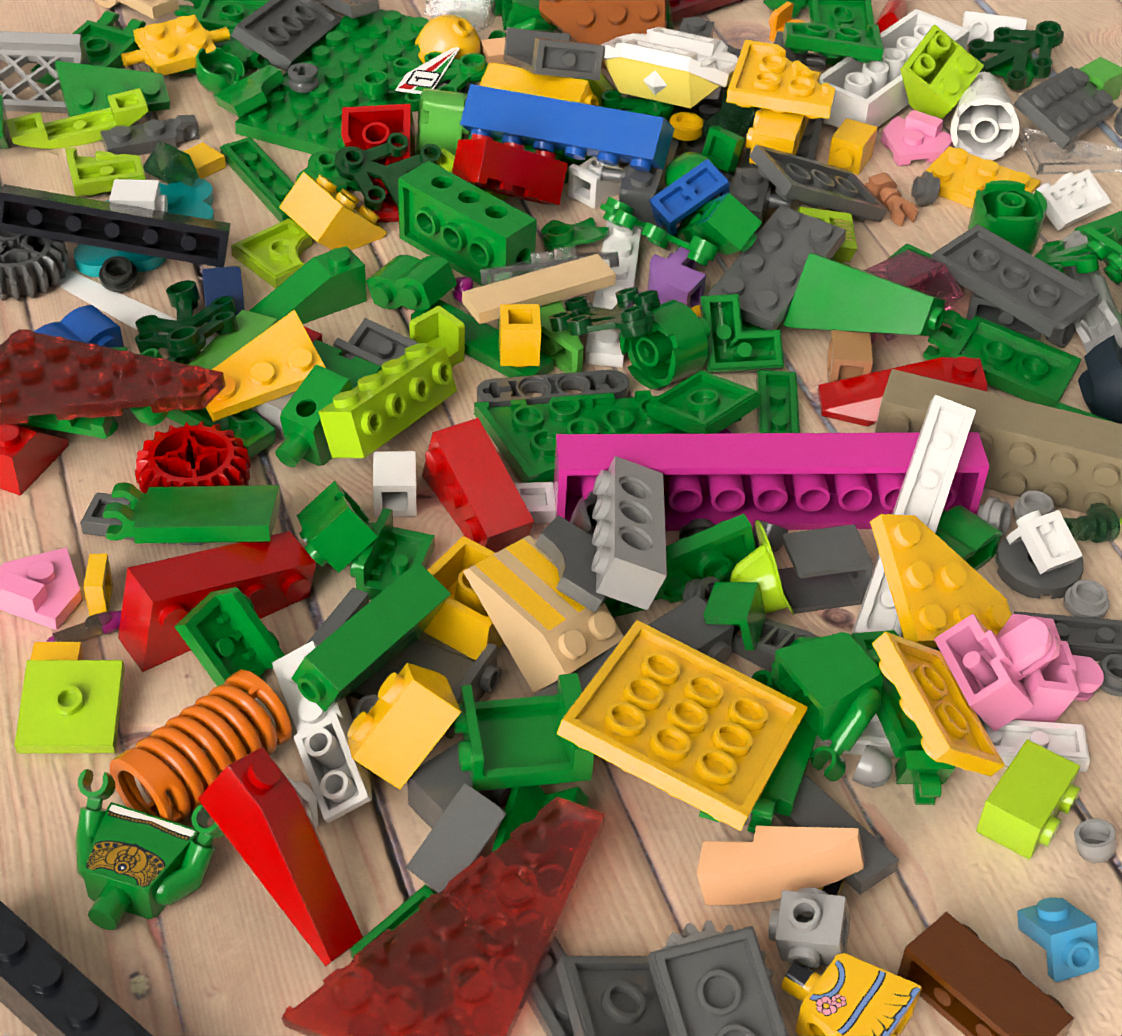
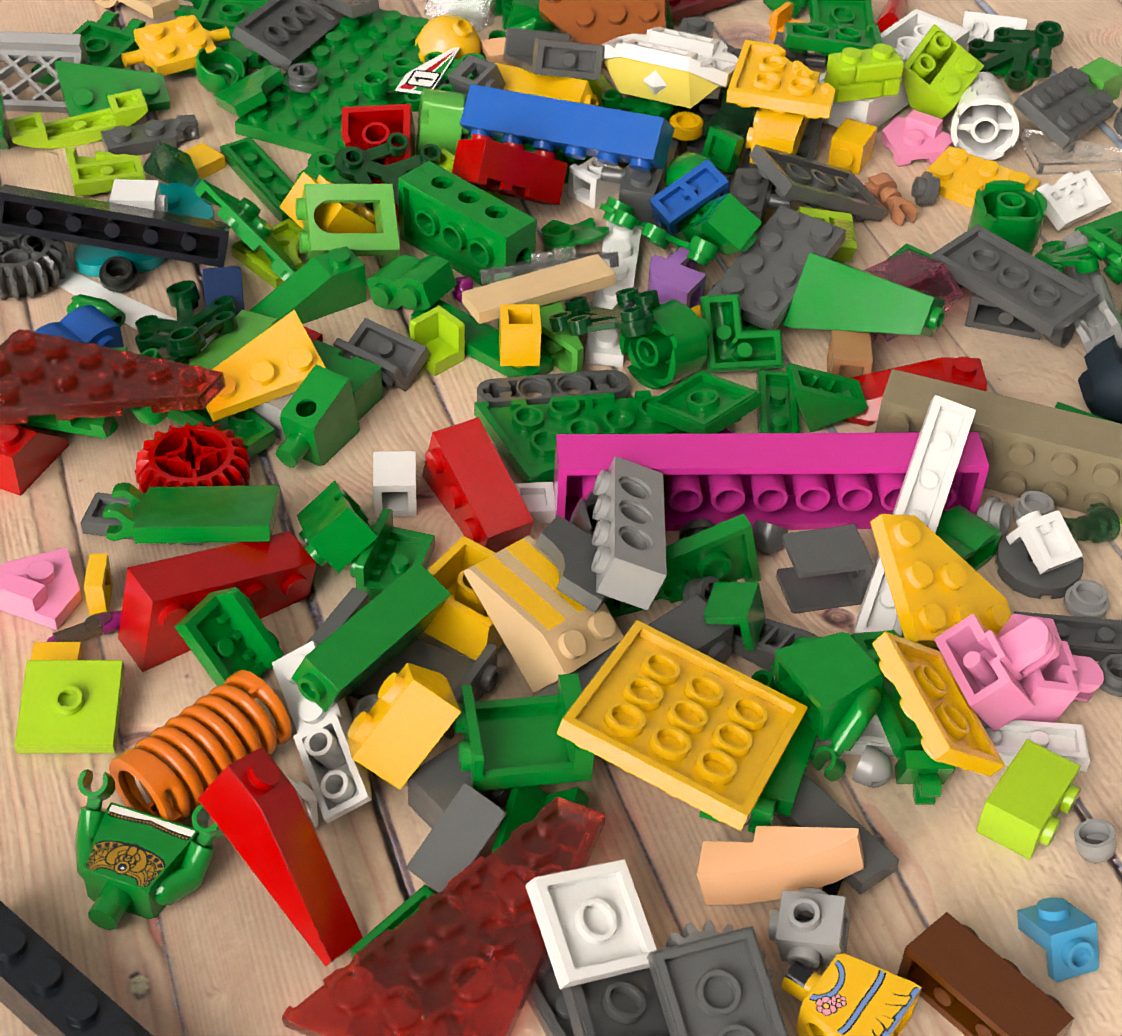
lime brick [318,343,457,458] -> none
lime piece [730,520,794,615] -> none
green tile [923,310,1081,408] -> none
none -> green arm [66,294,126,327]
none -> green wing [194,179,297,281]
none -> bright green panel [295,184,400,266]
none -> dark grey brick [447,55,506,94]
none -> white plate [526,859,657,989]
none -> green slope [786,363,867,432]
none -> lime brick [824,44,904,103]

